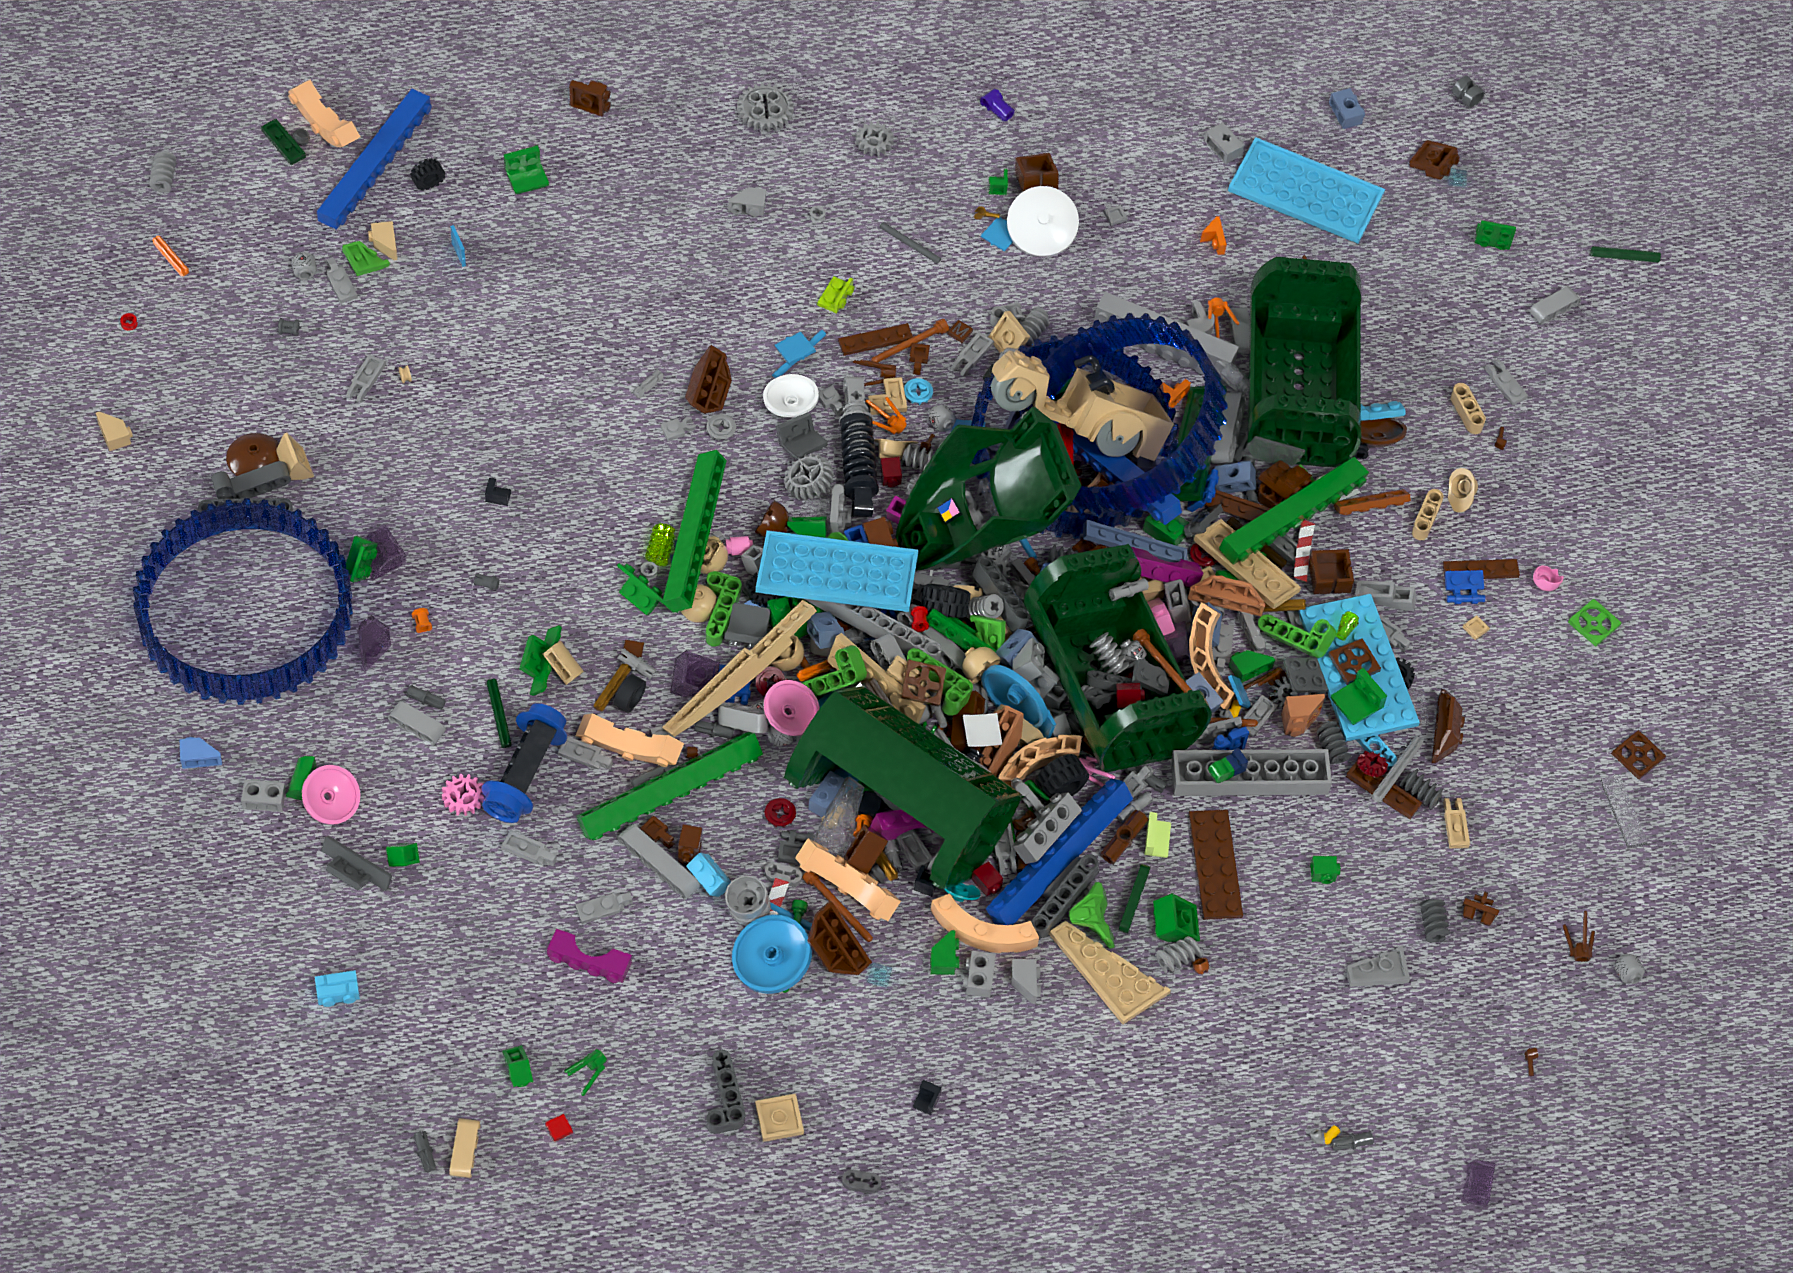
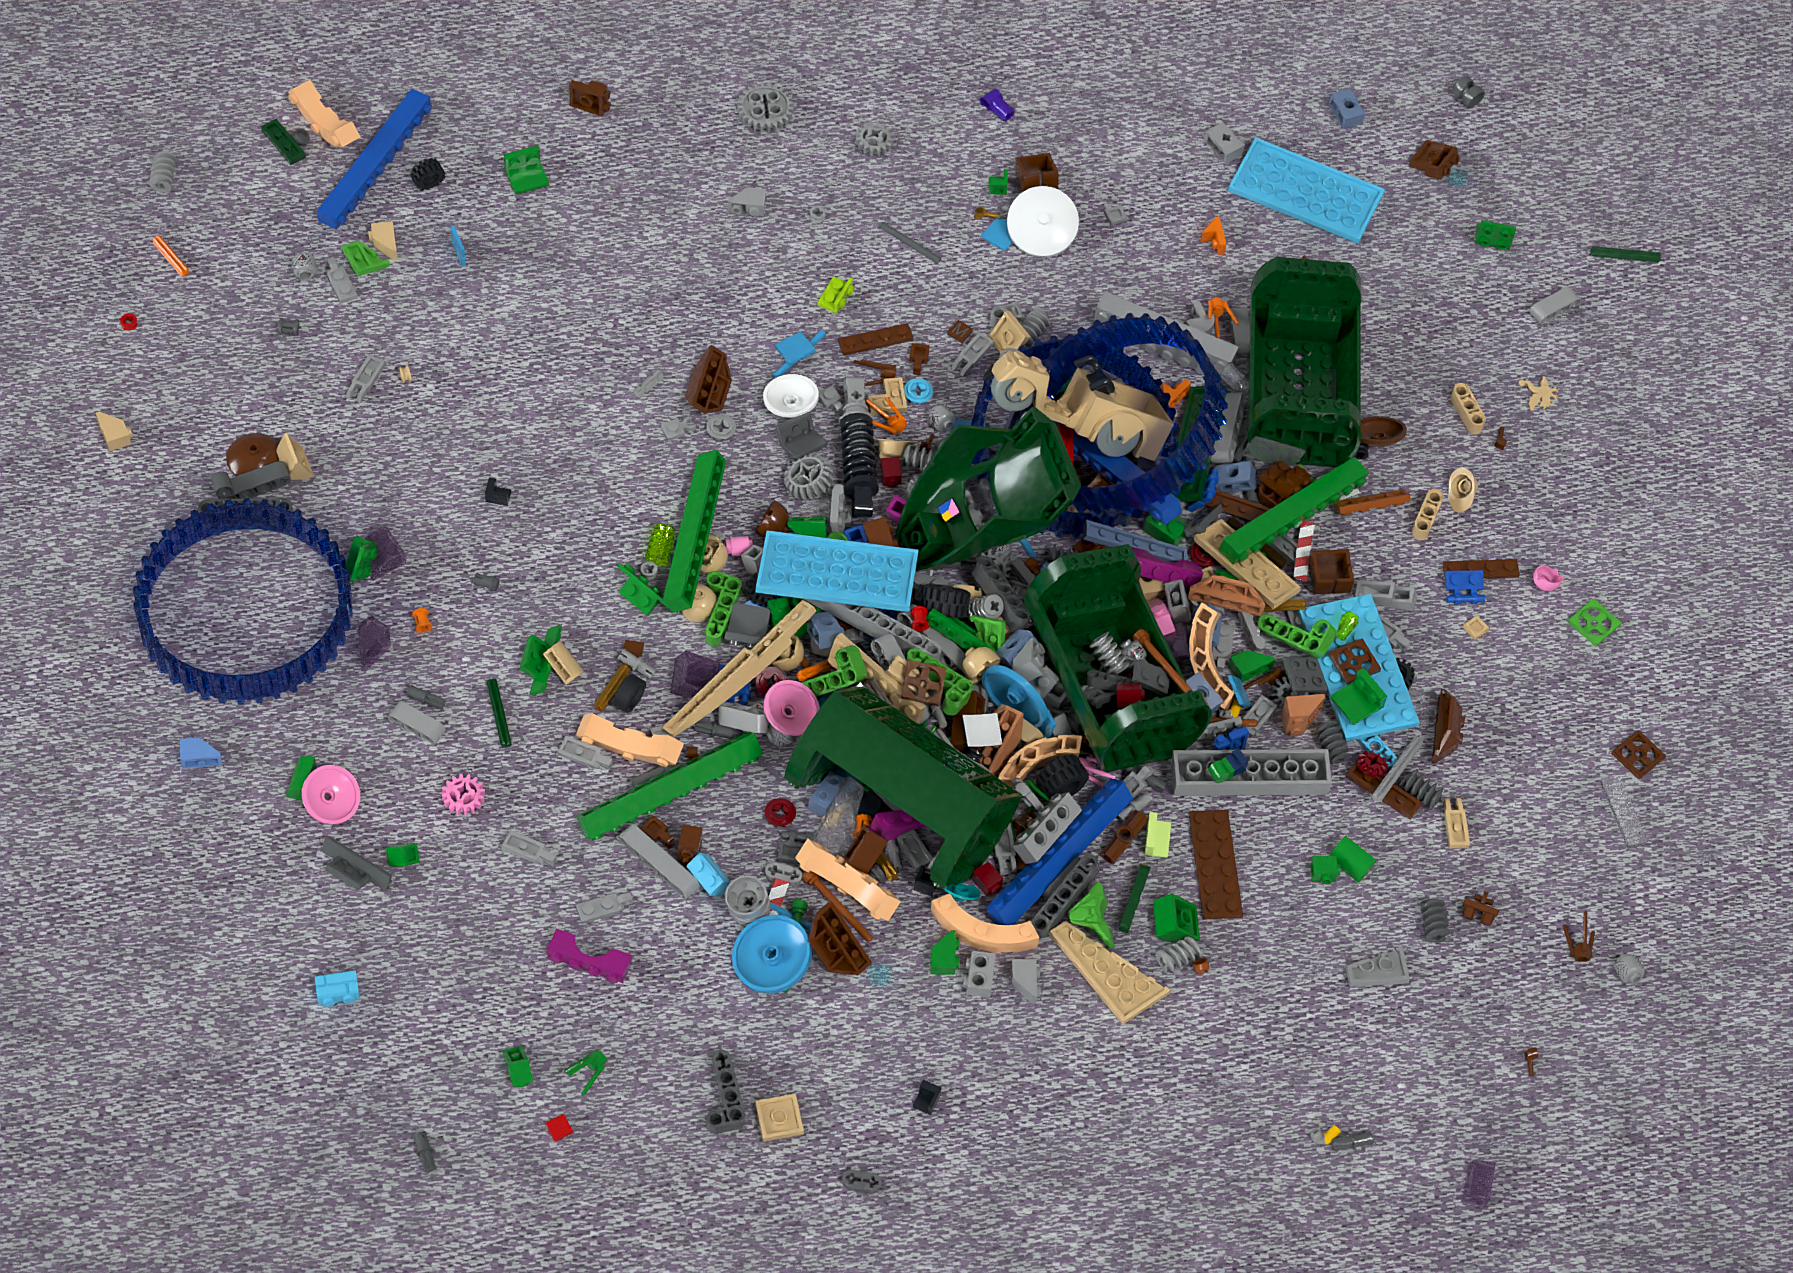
light grey brick [241,779,286,812] -> none
tan beam [450,1118,480,1178] -> none
brick [481,703,567,823] -> none
dark orange piece [871,318,949,363] -> none
light grey pin [1109,578,1149,601] -> none
medium azure hinge [1361,401,1405,420] -> none
light grey hinge [1485,359,1528,406] -> none
none -> green brick [1330,835,1376,883]
none -> tan piece [1518,376,1558,411]

